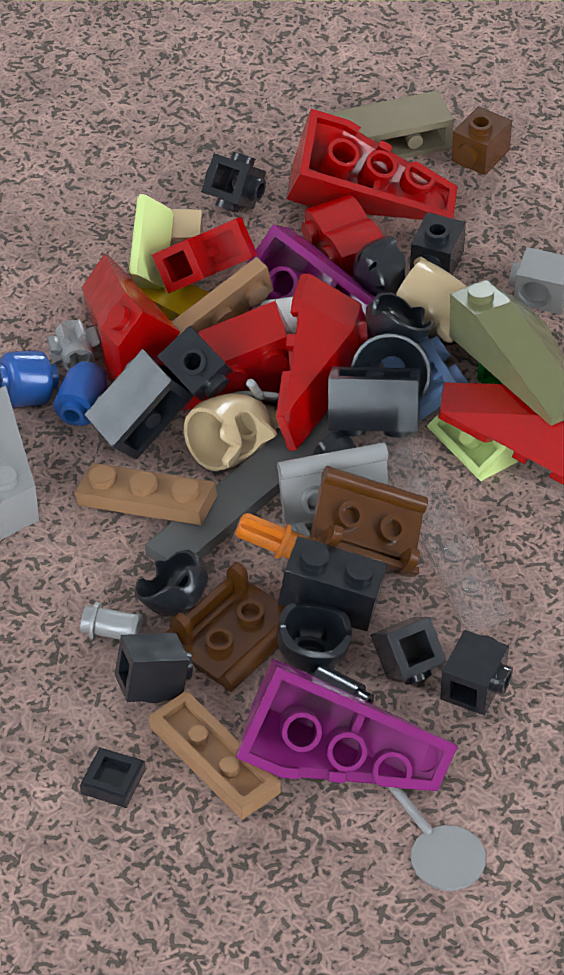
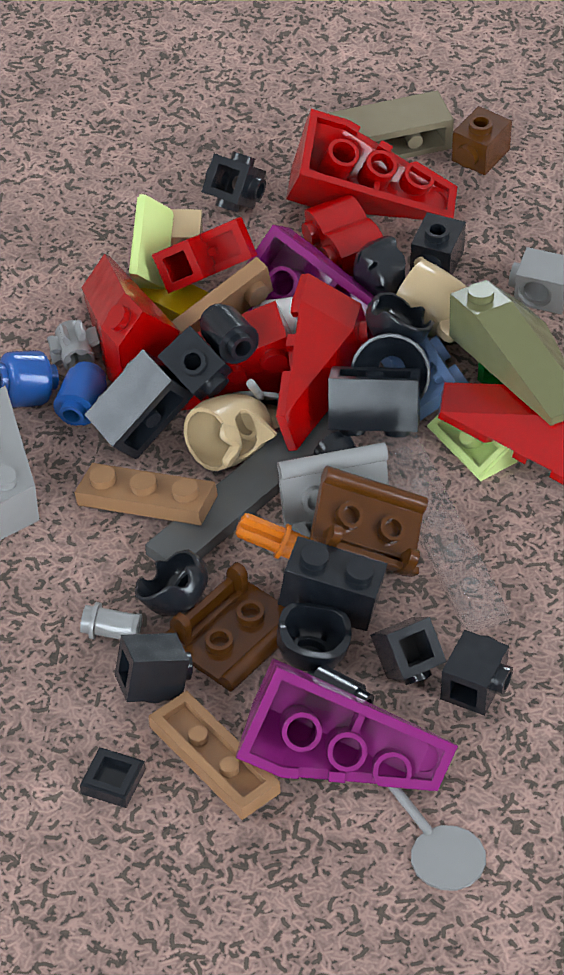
none -> black brick [200,303,259,364]

